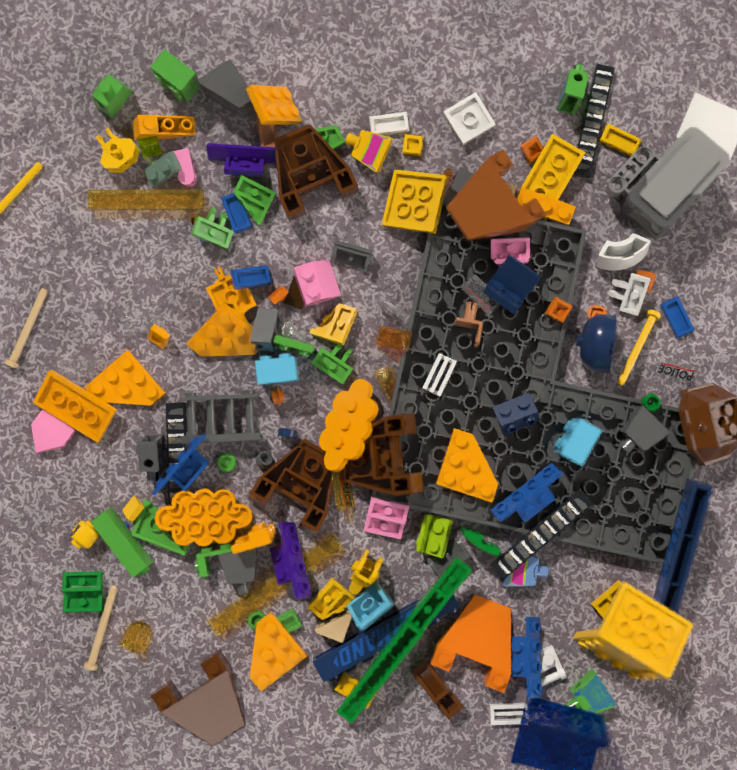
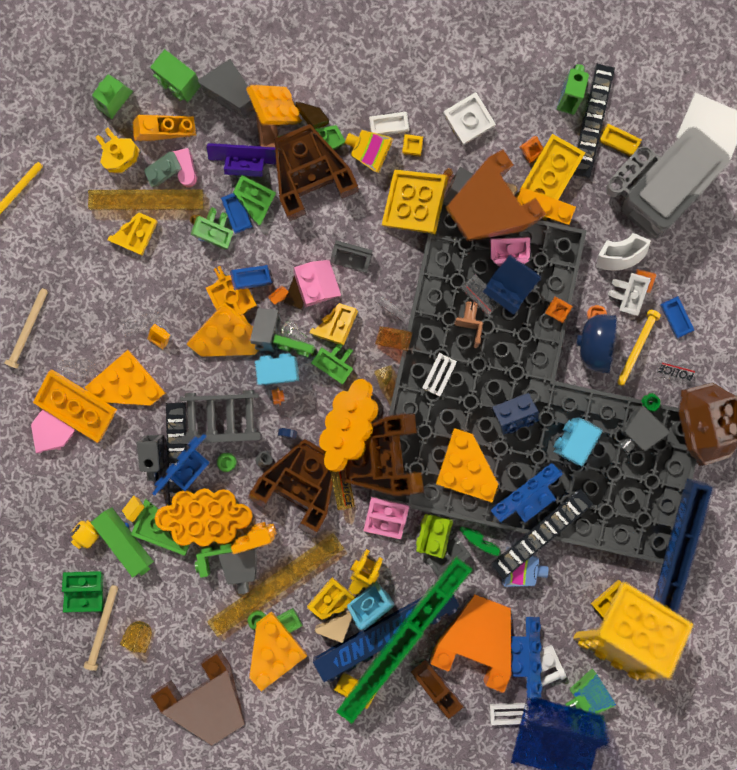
clear neon green tile [138,136,162,158] -> none
dark purple bracket [270,522,312,599] -> none
none -> yellow wing [107,212,158,256]
none -> dark brown tile [295,102,329,129]

